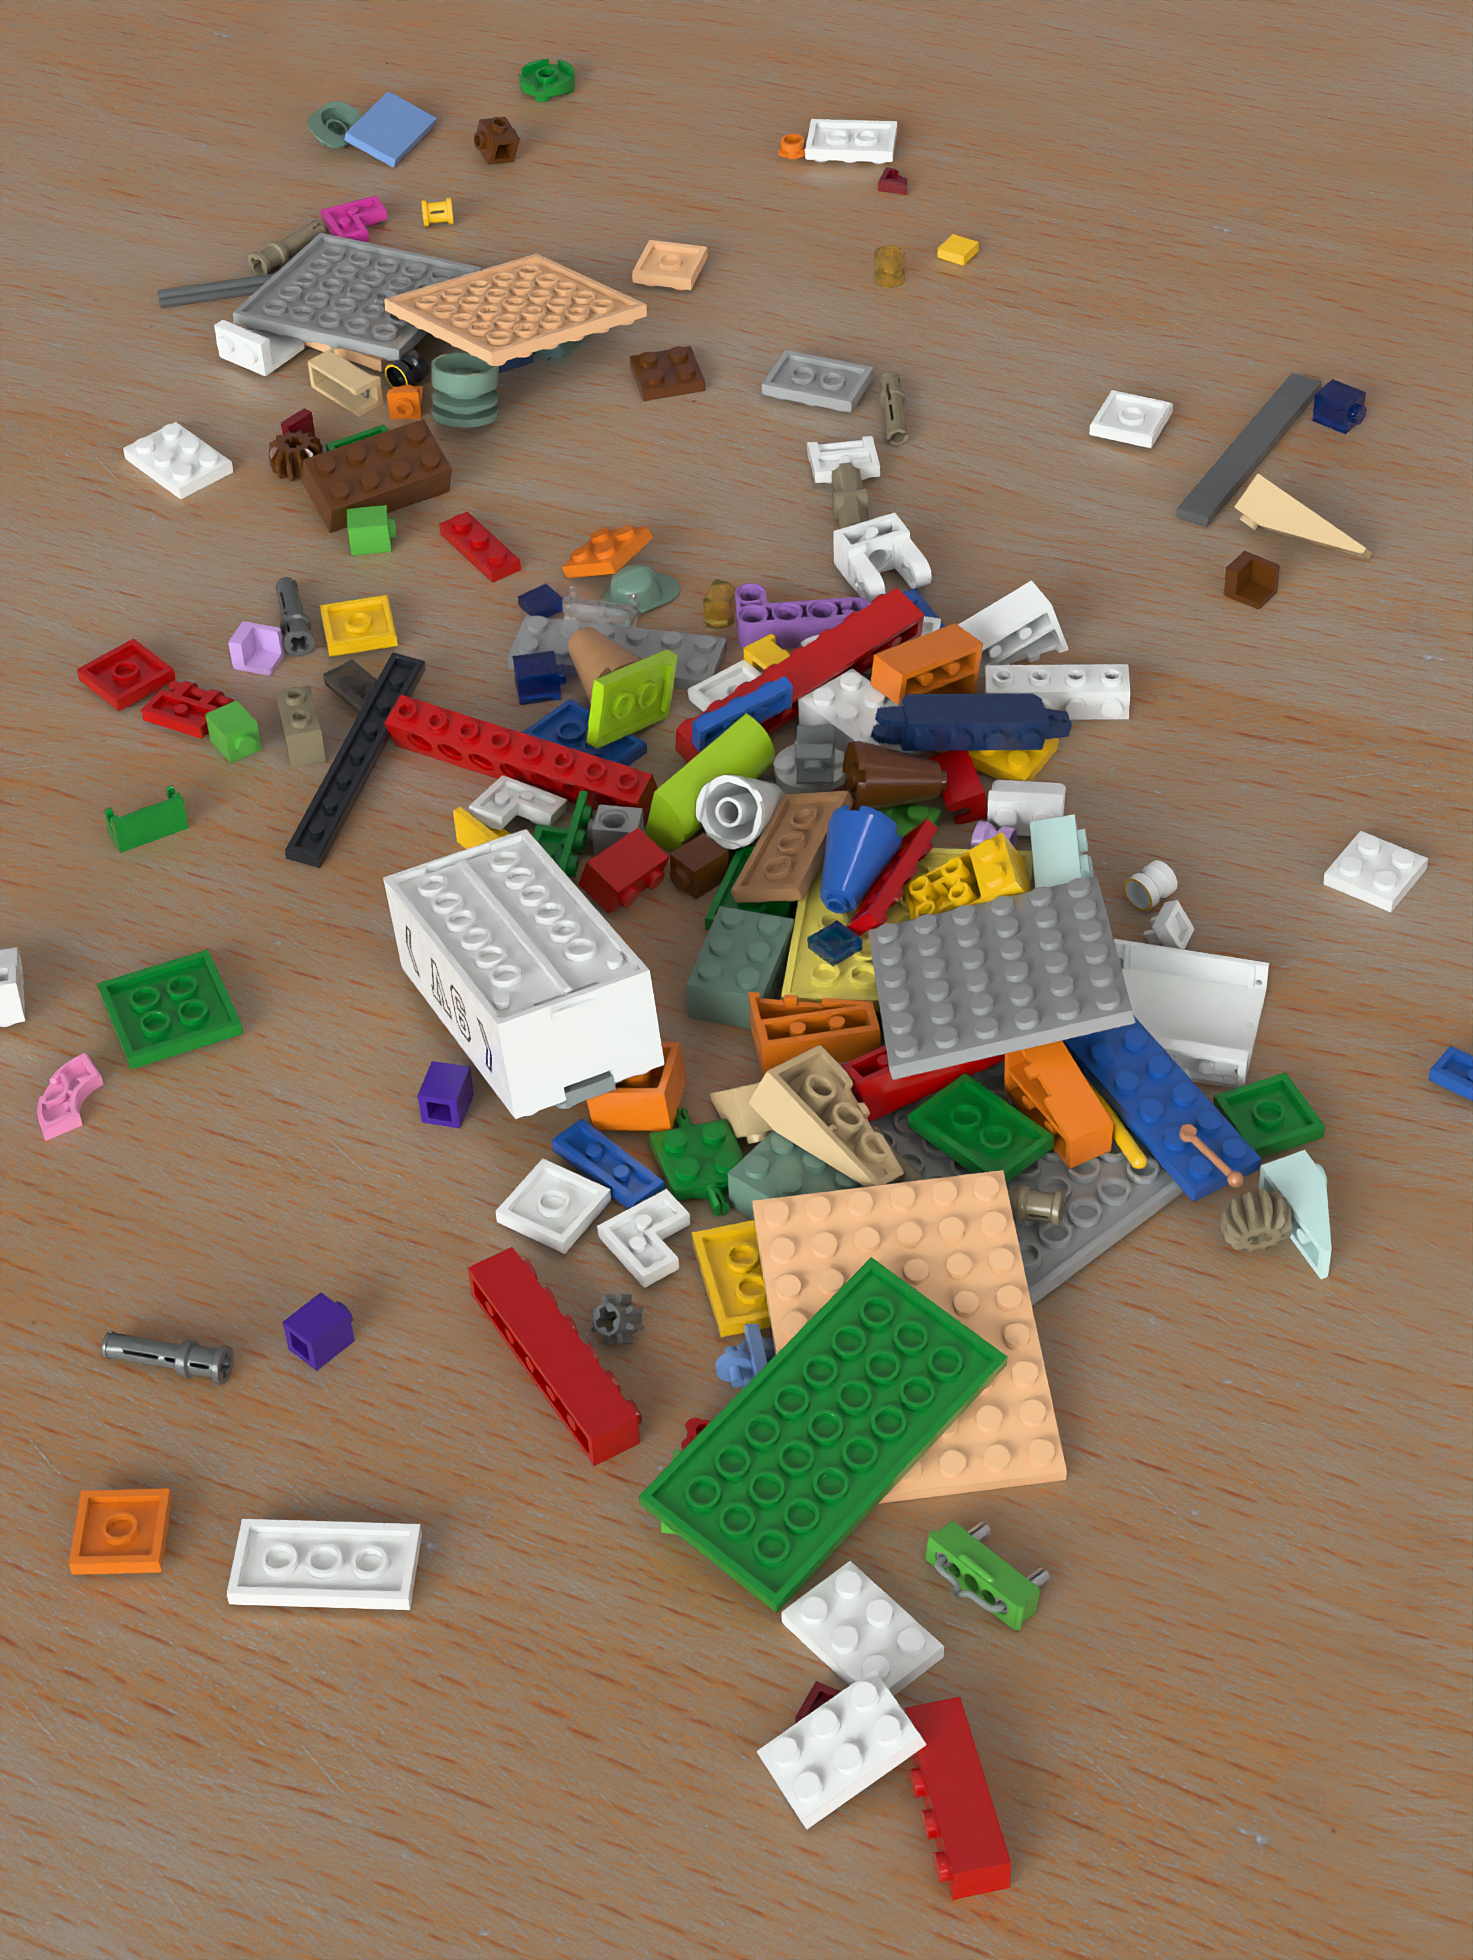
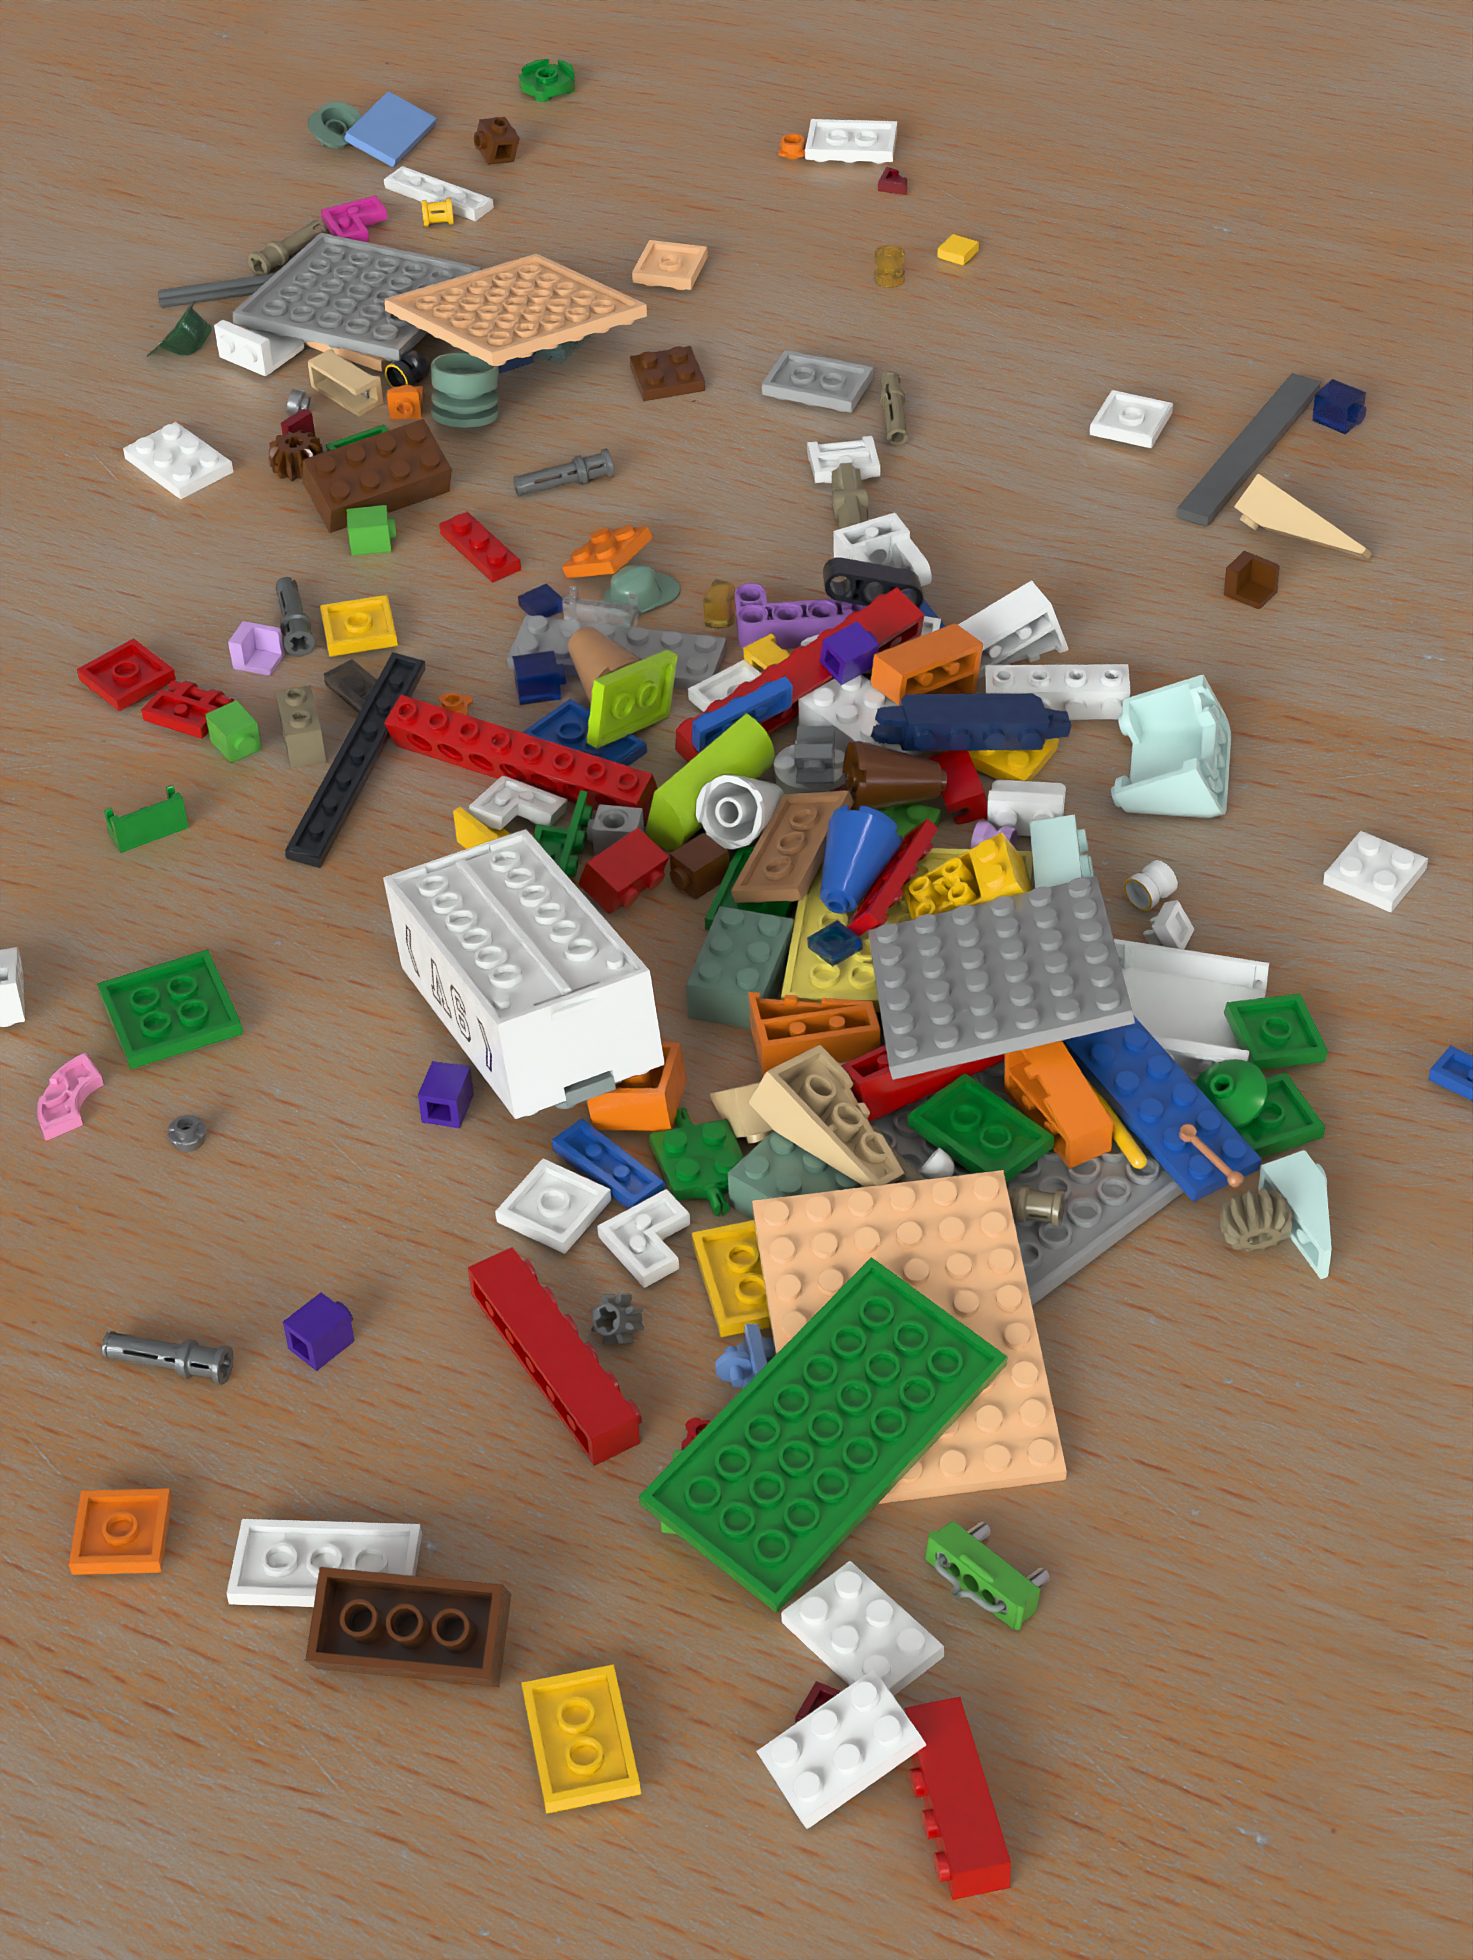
none -> clear green piece [147,300,212,357]
none -> flat silver plate [167,1115,207,1152]
none -> flat silver plate [286,389,311,415]
none -> reddish brown brick [305,1567,512,1687]
none -> white tile [384,166,494,222]
none -> orange plate [438,693,473,716]
none -> dark grey pin [513,448,614,497]
none -> yellow plate [521,1664,641,1814]
none -> dark purple brick [819,621,879,686]
none -> black beam [823,557,923,608]
none -> white hinge [919,1147,954,1179]
none -> light aqua windscreen [1111,674,1231,818]
none -> green dish [1194,1059,1269,1130]
none -> green plate [1224,993,1328,1070]

